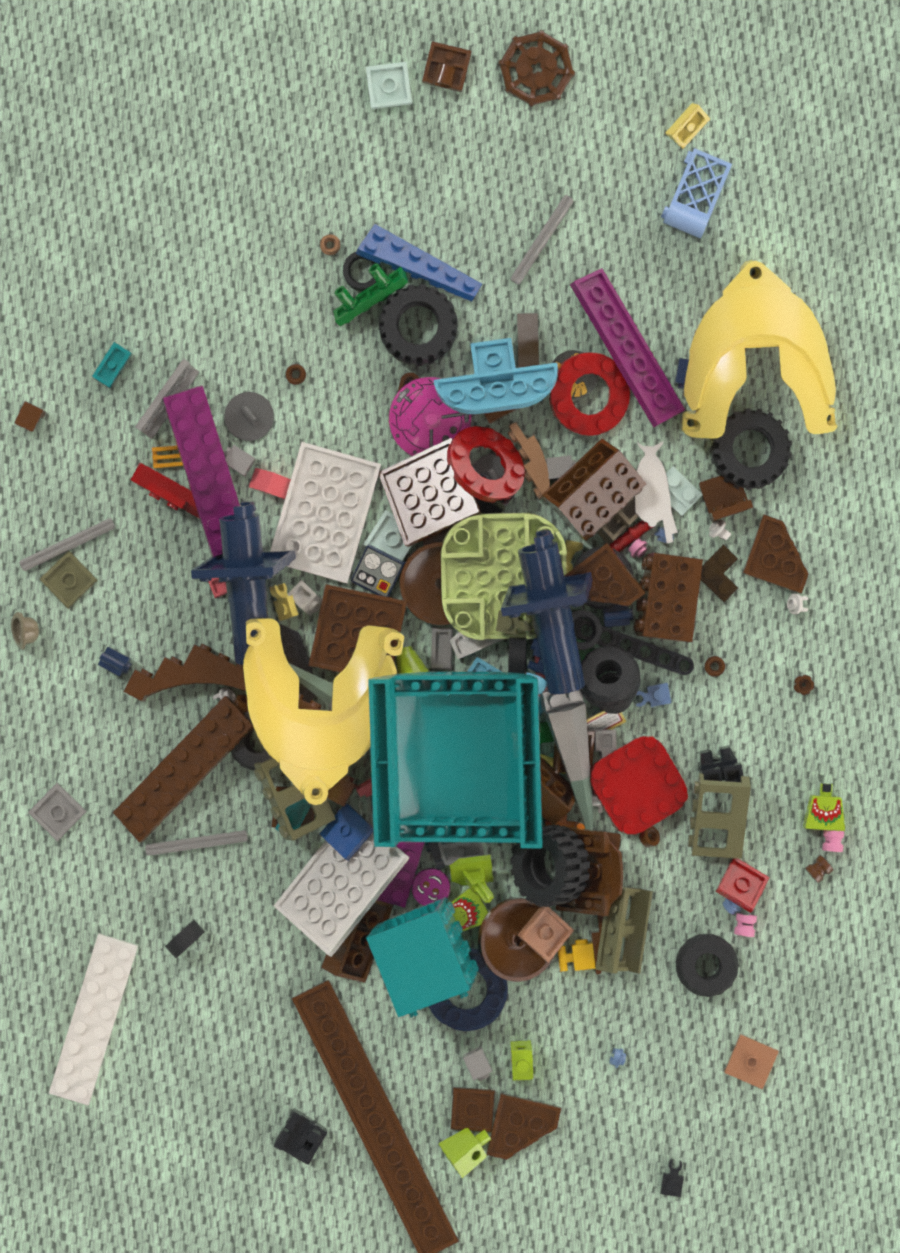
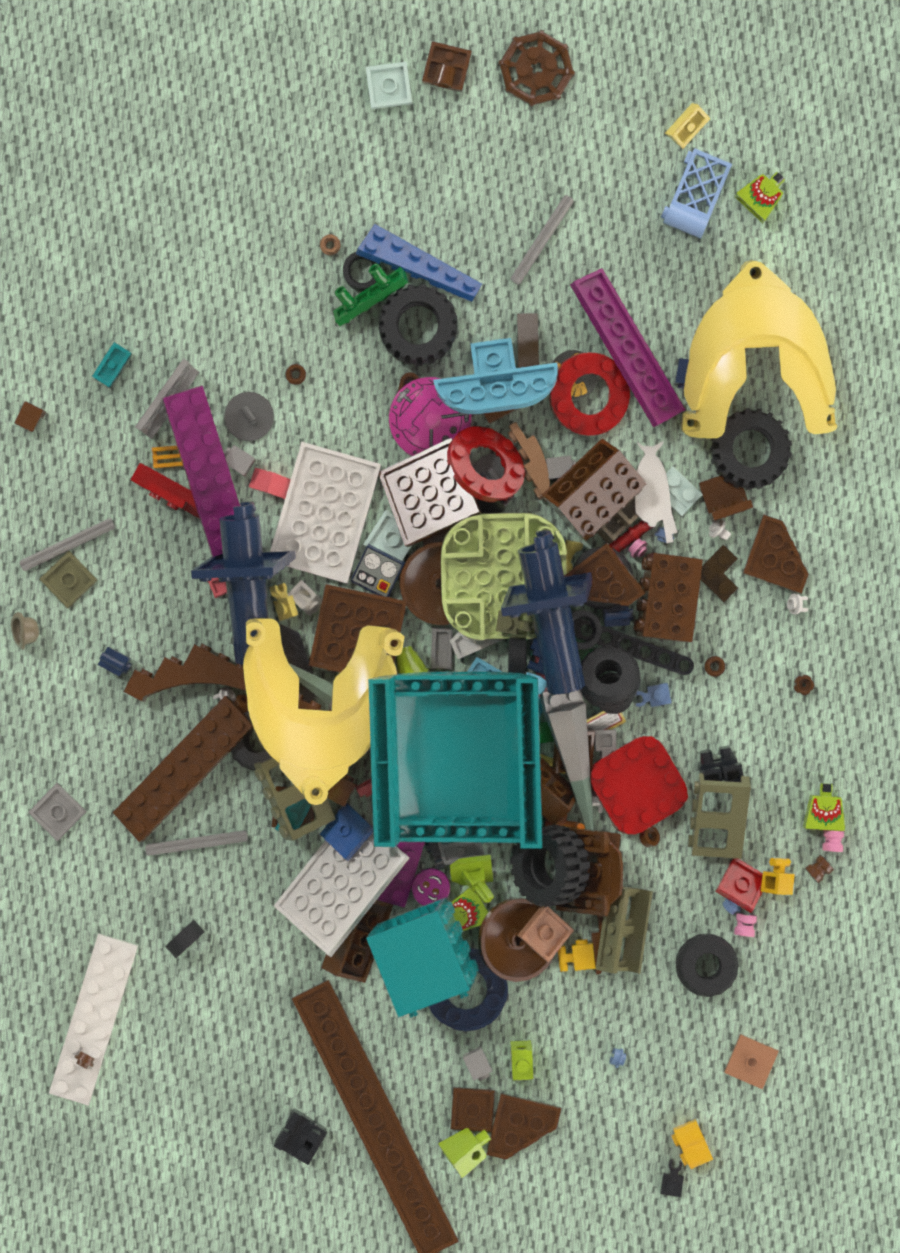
none -> reddish brown plate [74,1051,94,1069]
none -> yellow brick [671,1119,713,1169]
none -> lime torso [734,172,785,224]
none -> yellow brick [761,858,795,895]

